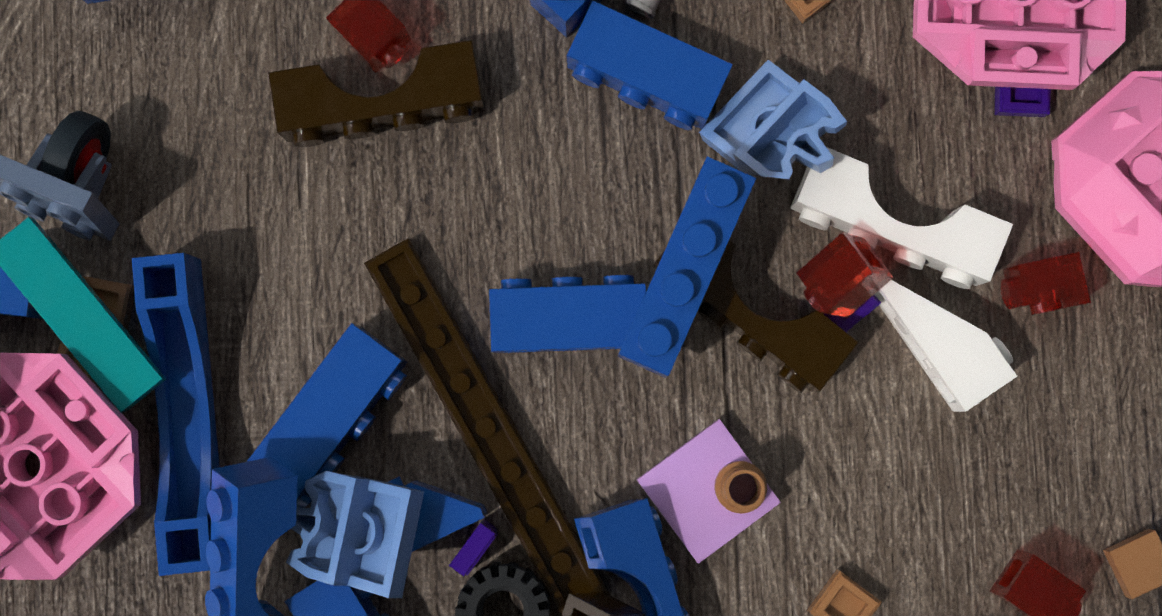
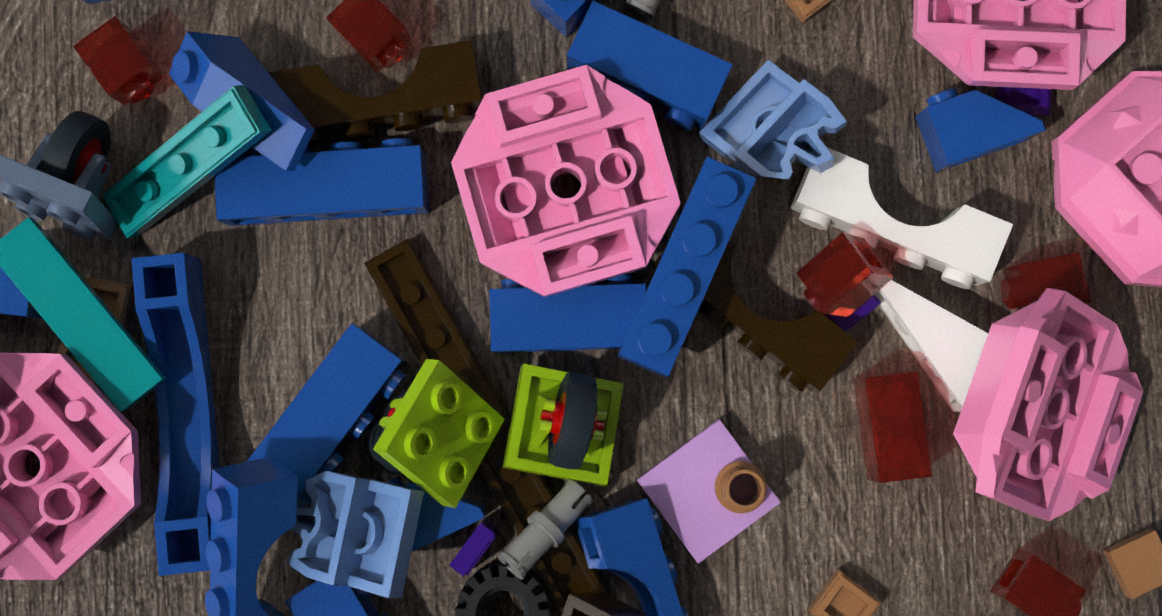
none -> clear red brick [73,16,165,106]
none -> teal tile [102,85,271,238]
none -> blue slope [169,31,315,171]
none -> blue brick [214,138,429,227]
none -> lime plate [369,359,505,508]
none -> bright pink piece [451,65,681,297]
none -> light grey pin [498,480,593,579]
none -> lime plate [503,364,624,486]
none -> clear red brick [853,371,932,483]
none -> blue slope [915,88,1045,173]
none -> bright pink piece [953,288,1143,521]

